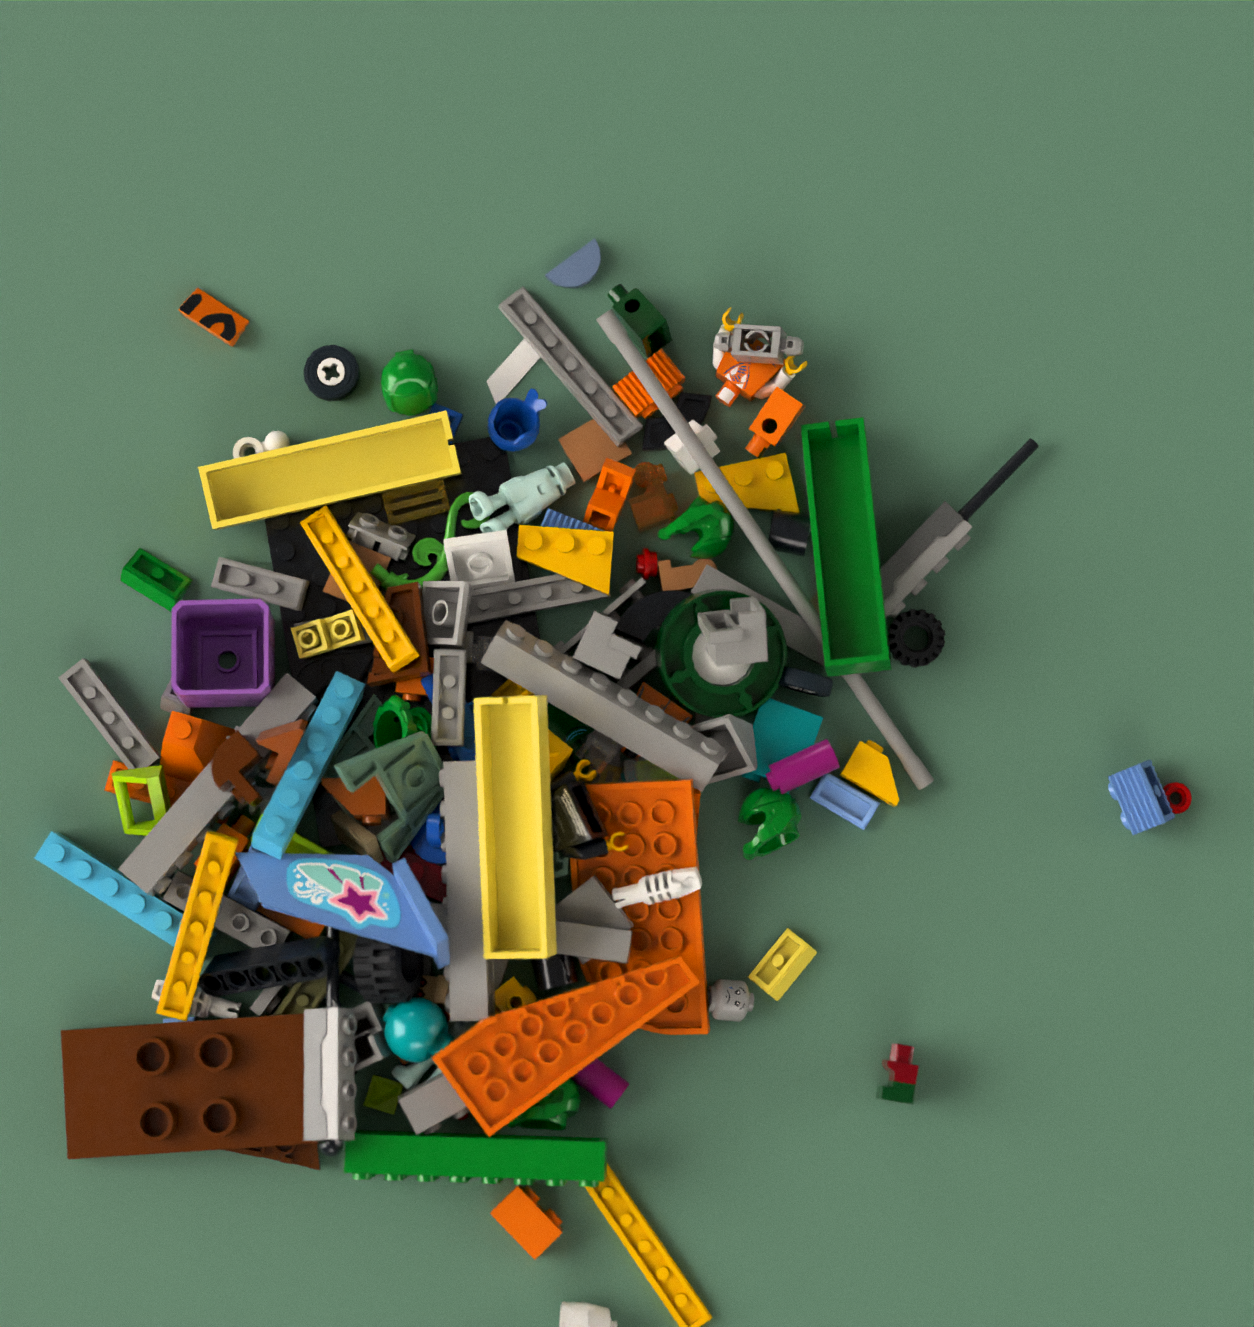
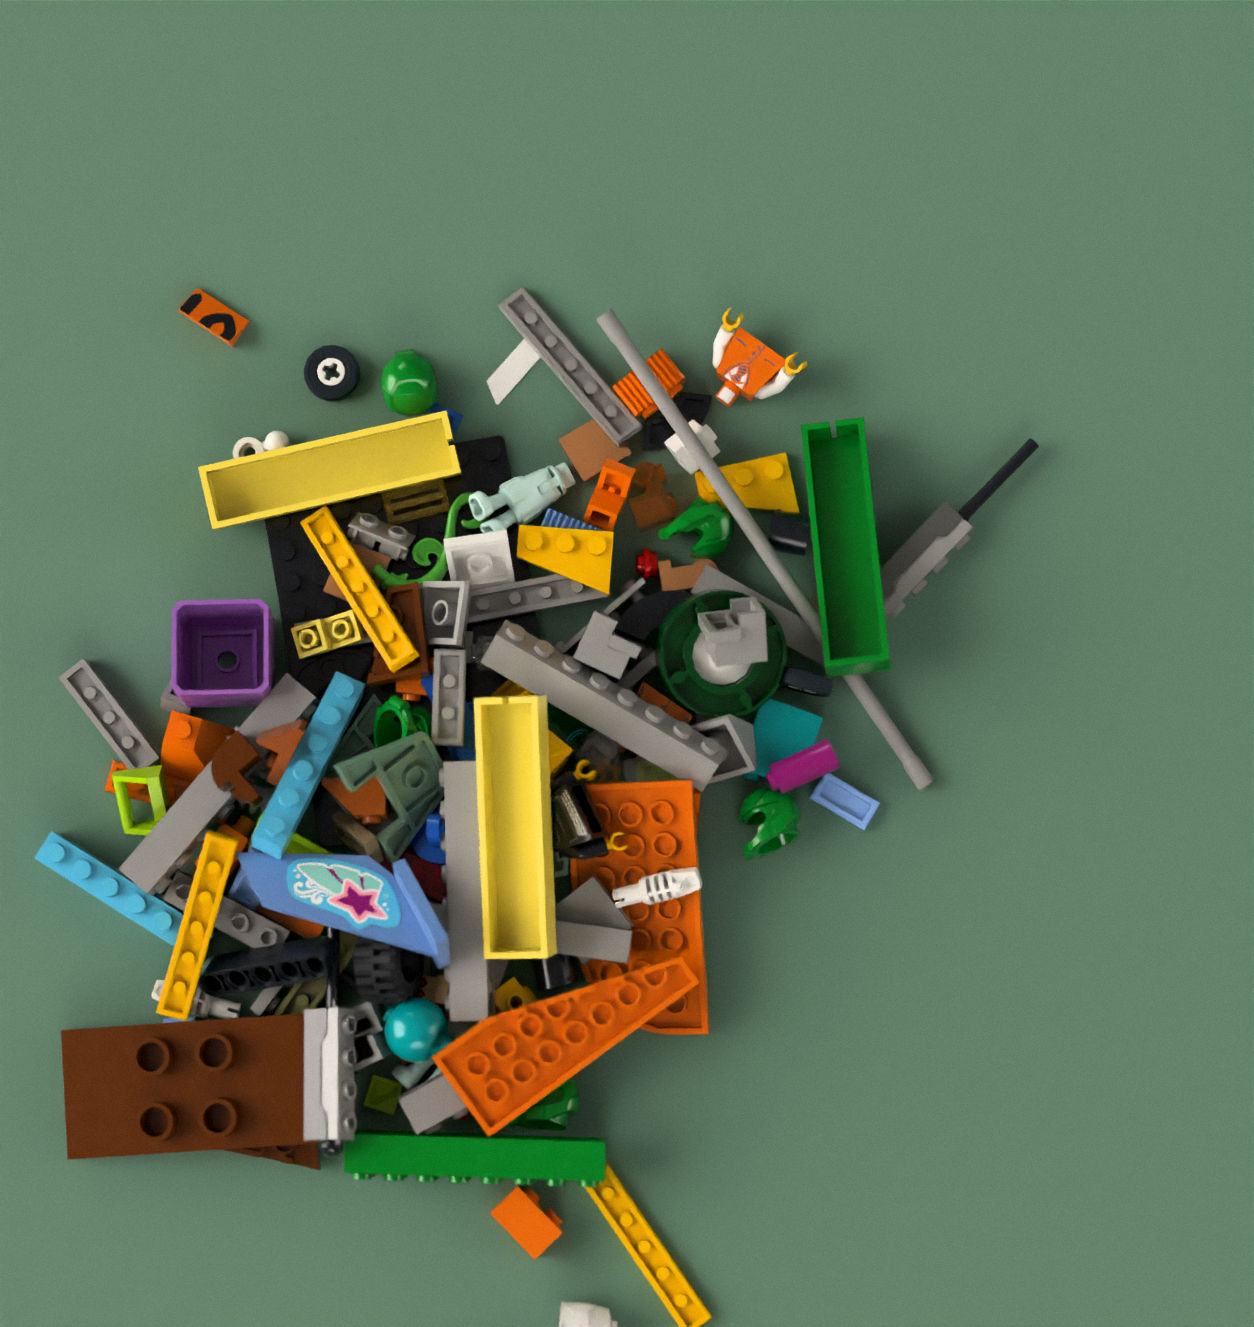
green slope [120,548,192,612] -> none
light grey tile [211,557,309,611] -> none
blue hat [487,388,548,452] -> none
sand blue tile [545,238,601,289] -> none
magenta brick [571,1059,630,1109] -> none
dark green torso [607,284,672,359] -> none
light grey head [707,979,754,1022] -> none
light grey piece [714,324,804,365] -> none
orange torso [745,387,806,459] -> none
light yellow slope [748,928,817,1001] -> none
yellow slope [839,740,899,807] -> none
dark red hips [876,1043,919,1104] -> none
black tyre [888,609,945,668] -> none
medium blue brick [1108,759,1175,835] -> none
red plate [1163,782,1192,814] -> none

